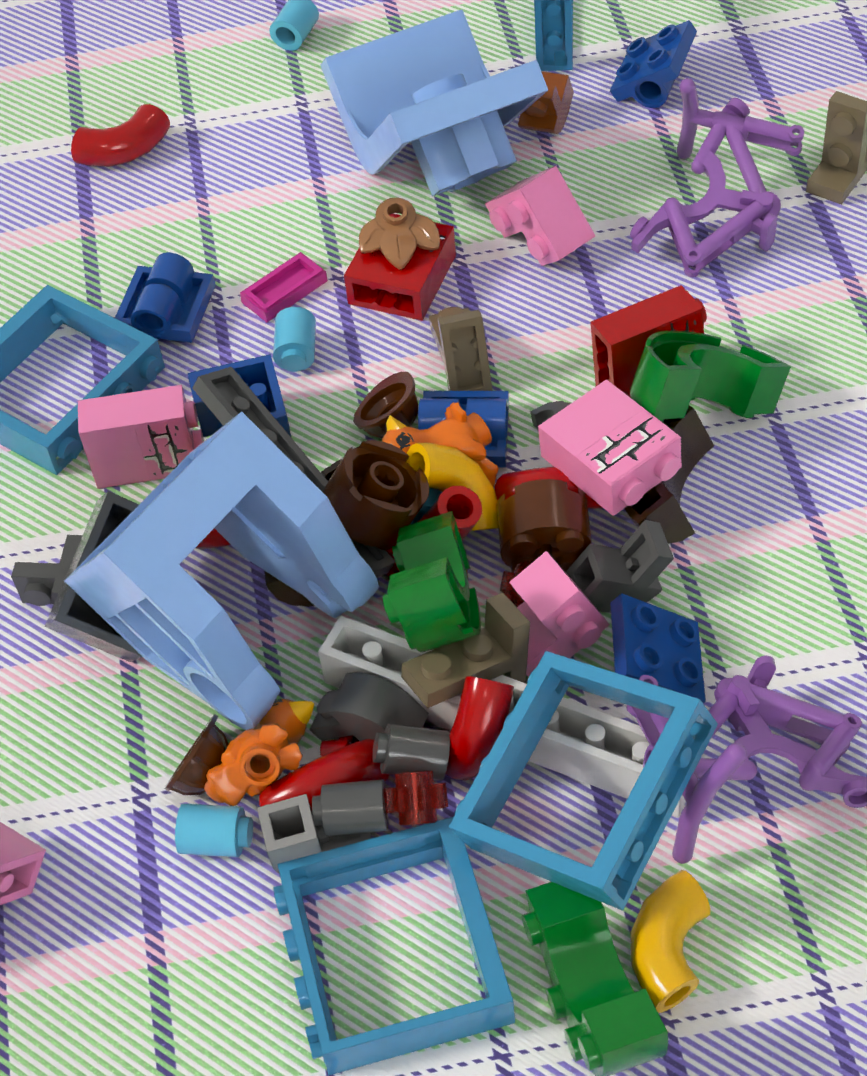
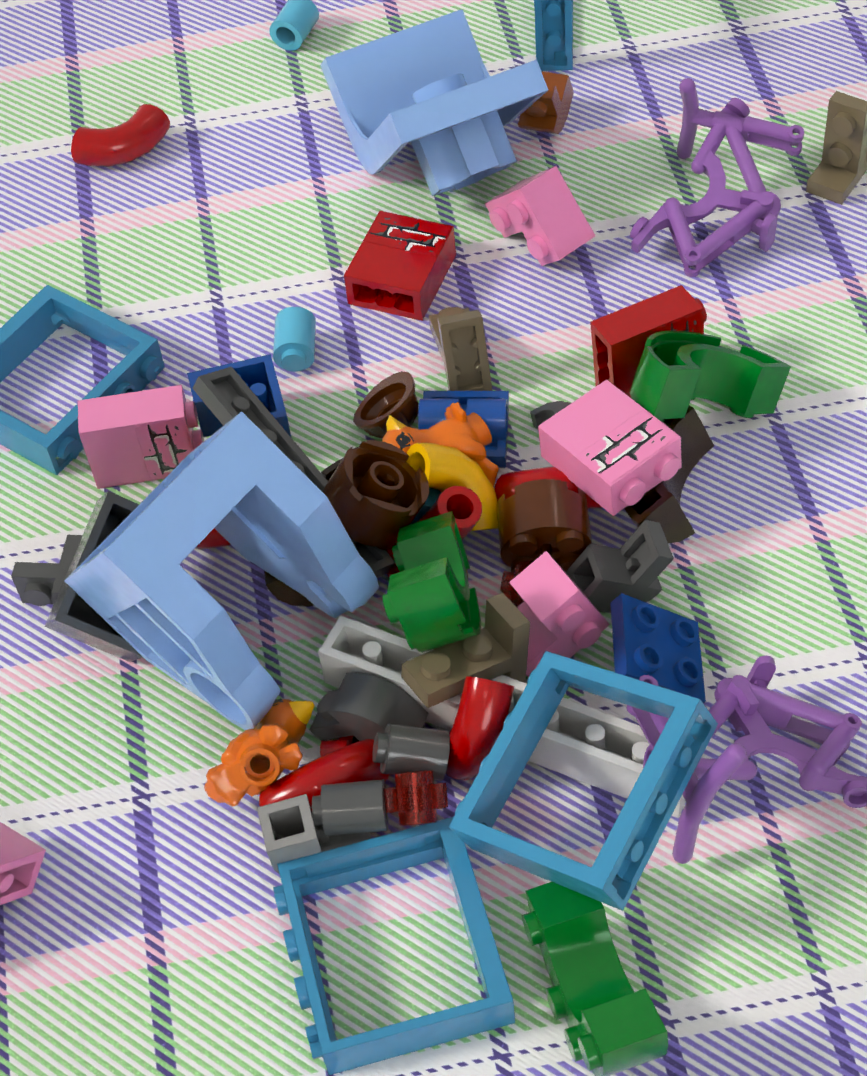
blue plate [115,252,216,343] -> none
reddish brown piece [164,714,229,795] -> none
medium azure brick [175,804,253,857] -> none
dark pink tile [240,252,328,323] -> none
medium nougat plate [359,198,440,270] -> none
blue plate [610,20,697,108] -> none
yellow cylinder [630,870,710,1013] -> none

